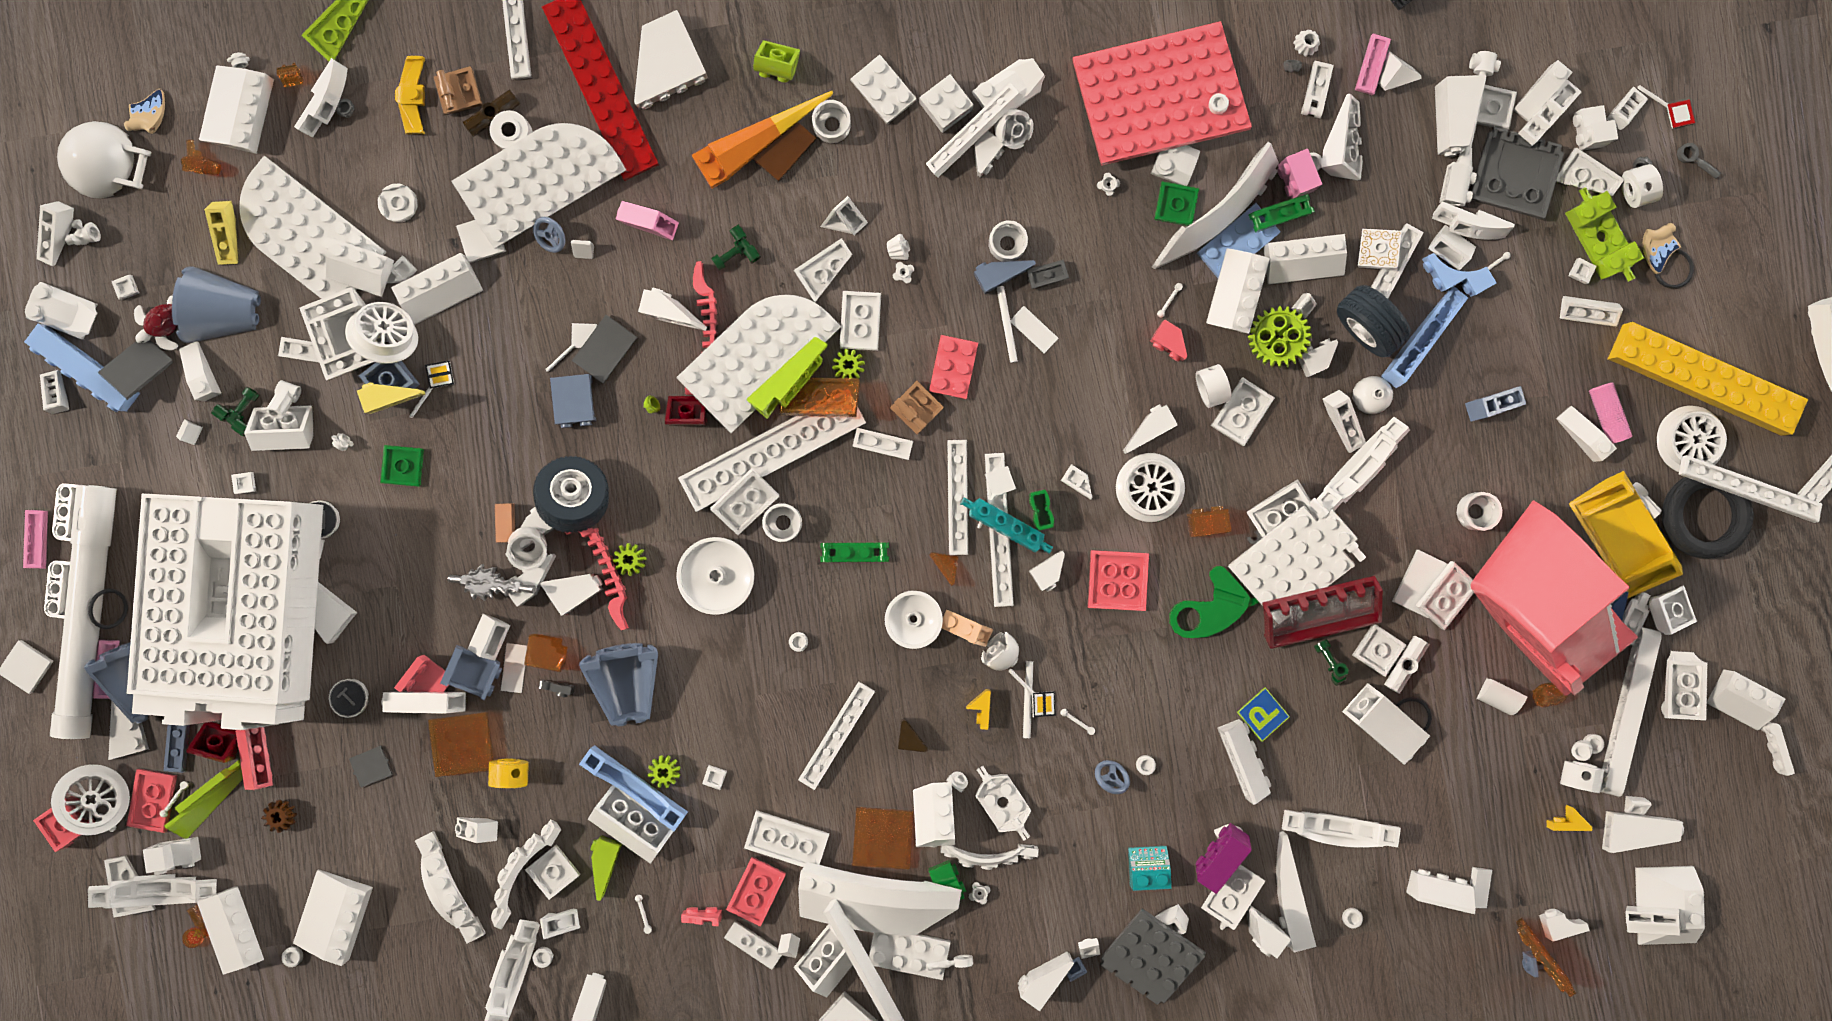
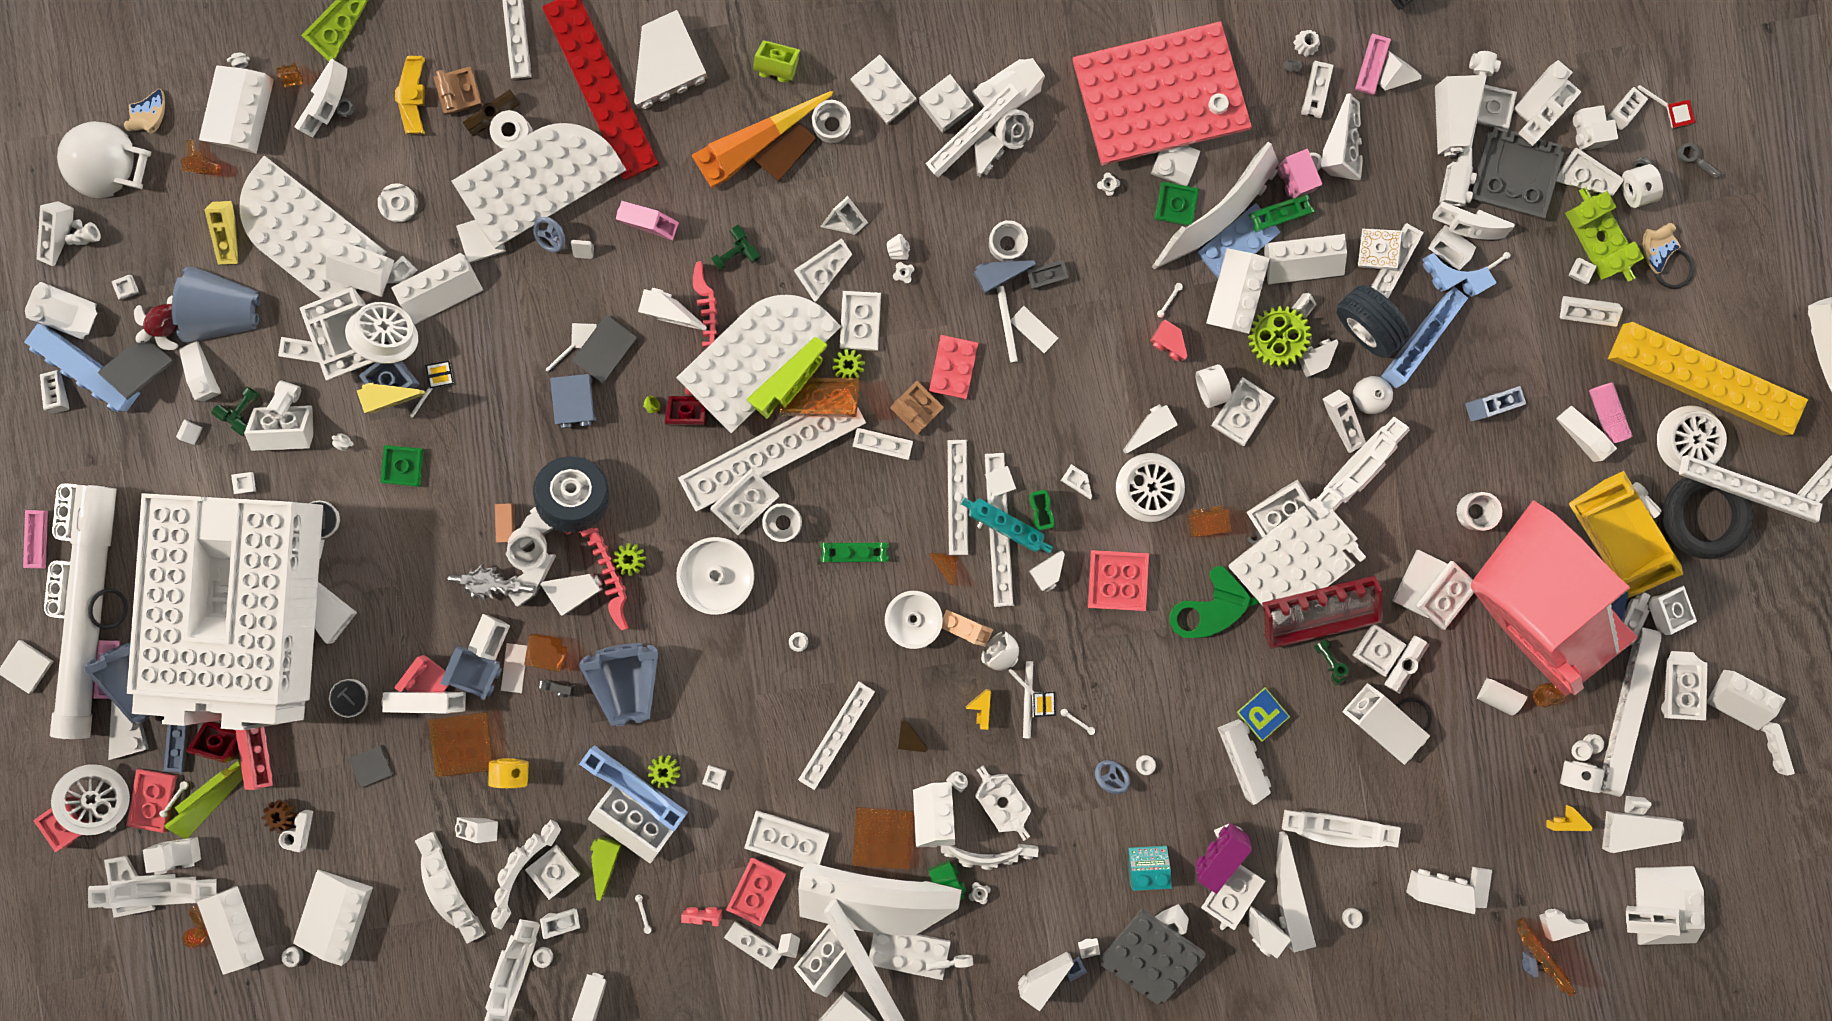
none -> white plate [279,810,313,852]

